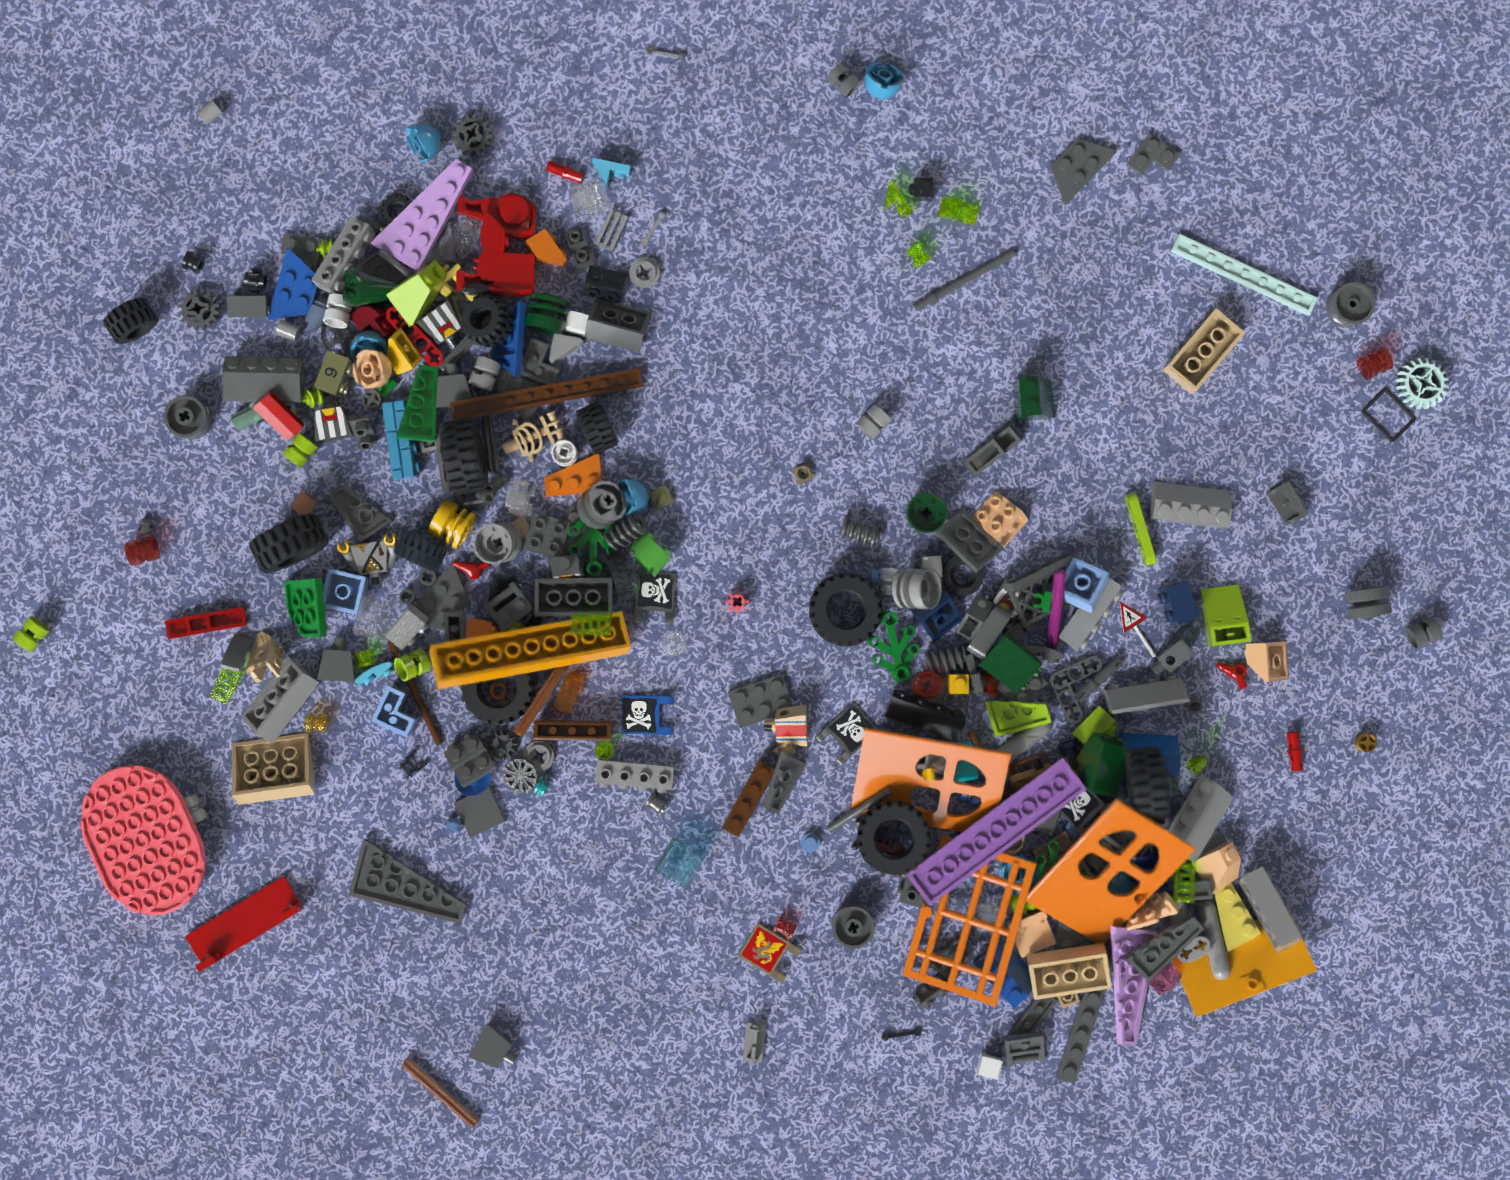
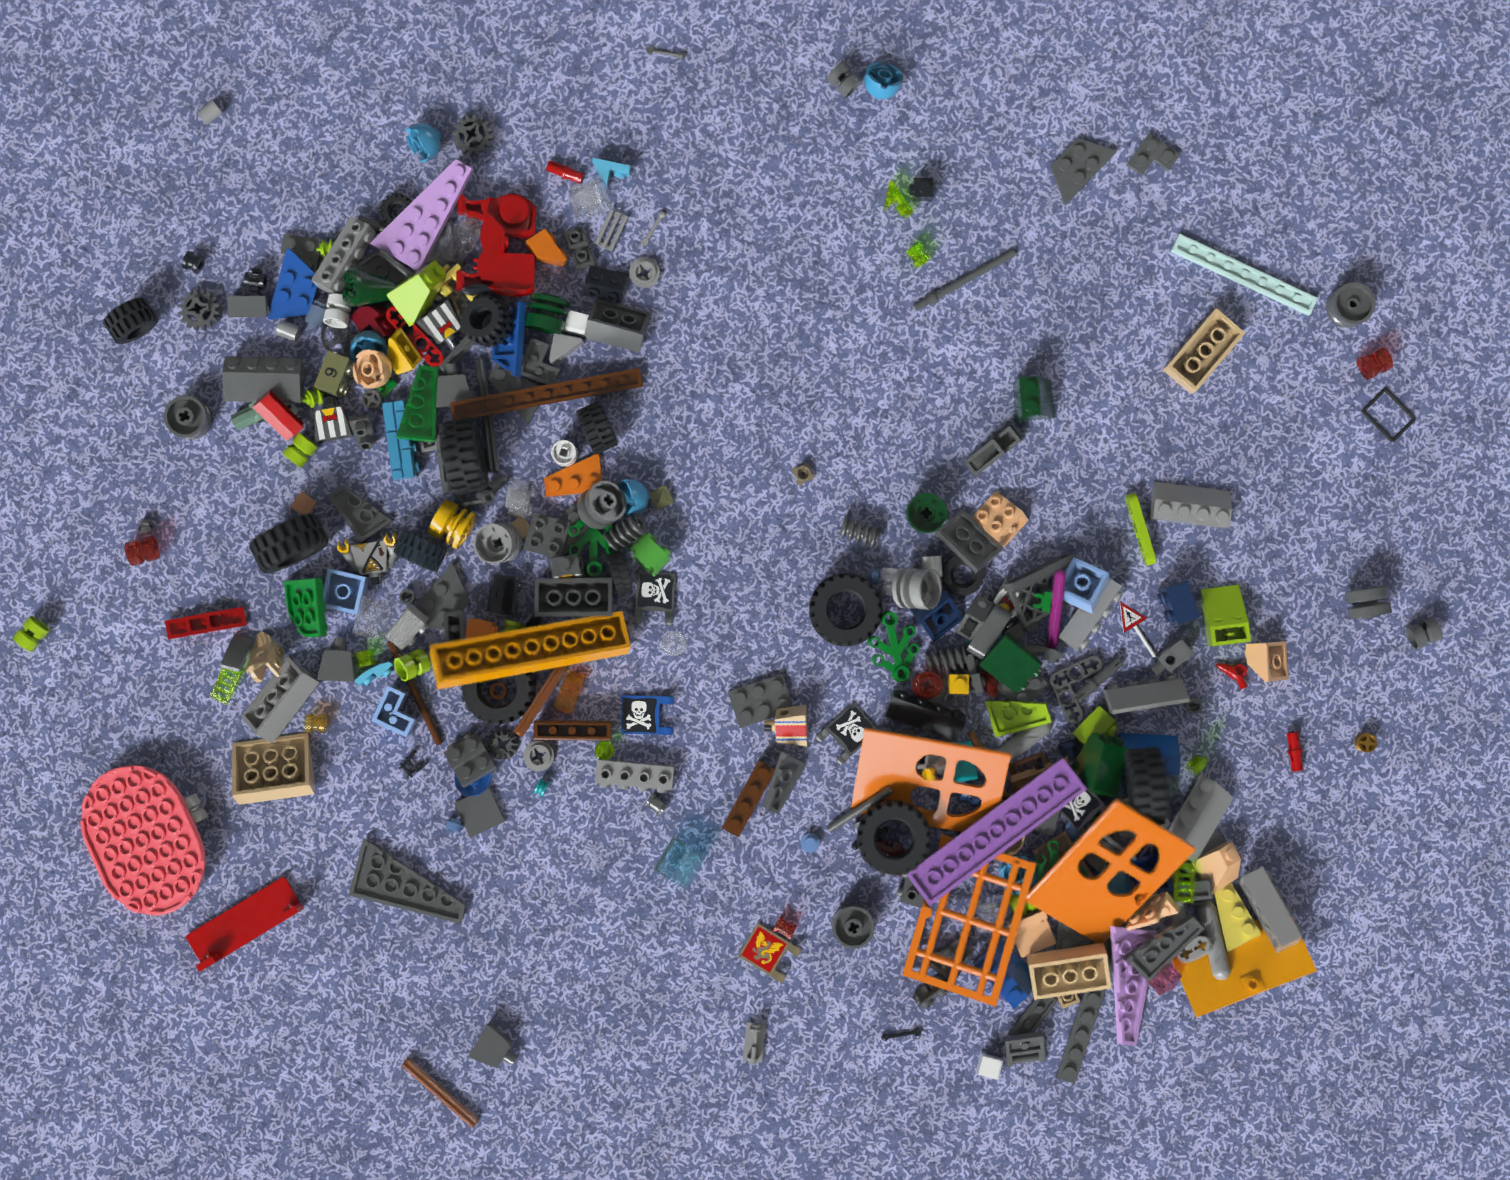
dark grey bush [419,569,437,586] -> none
red animal [452,561,490,580] -> none
light grey wheel [468,356,501,391] -> none
dark grey plate [482,581,534,632] -> none
tan torso [502,410,567,462] -> none
wheel [503,757,539,793] -> none
clear neon green slope [571,613,612,636] -> none
coral gear [725,590,749,614] -> none
tan tile [773,743,797,757] -> none
light grey wheel [856,404,892,440] -> none
clear neon green slope [937,198,980,226] -> none
dark grey hinge [1267,481,1309,526] -> none
light aqua gear [1395,358,1449,409] -> none

